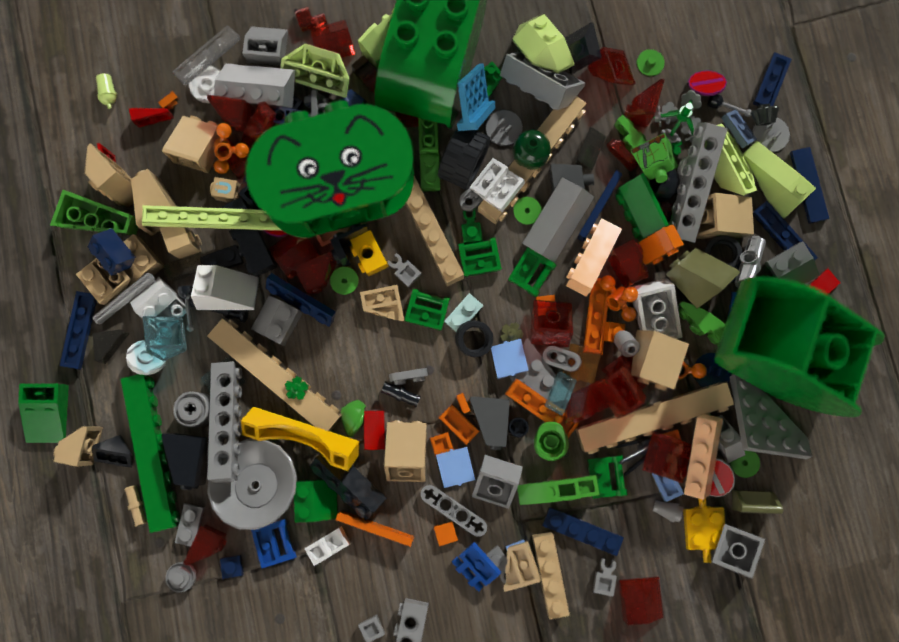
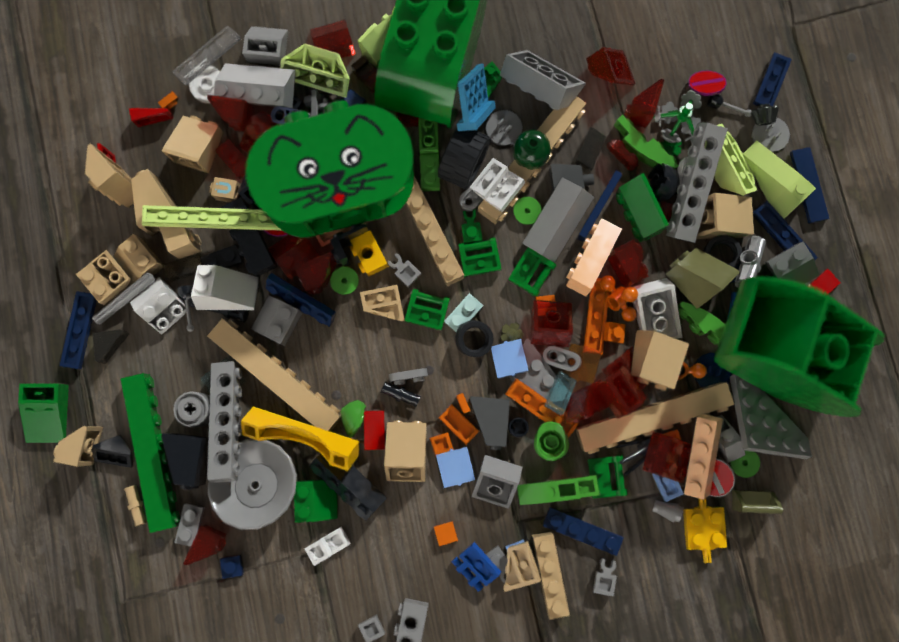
bright green wedge [50,190,138,235] -> none
dark blue brick [88,228,136,276] -> none
yellowish green piece [96,74,117,109] -> none
white tile [126,340,167,375] -> none
clear light blue slope [142,316,187,361] -> none
light grey plate [165,562,197,592] -> none
orange piece [213,123,250,174] -> none
blue plate [251,519,297,568] -> none
clear red plate [253,101,276,130] -> none
green plant [285,376,309,400] -> none
clear red piece [294,6,327,32] -> none
orange tile [336,510,414,547] -> none
light grey beam [421,485,487,537] -> none
yellowish green wedge [513,14,574,73] -> none
black slope [565,22,602,74] -> none
light grey brick [614,331,640,357] -> none
clear red slope [619,576,663,625] -> none
bright green torso [631,133,674,183] -> none
orange brick [635,224,684,265] -> none
bright green piece [637,50,665,76] -> none
light grey slope [712,524,765,578] -> none
sand blue plate [721,110,757,149] -> none

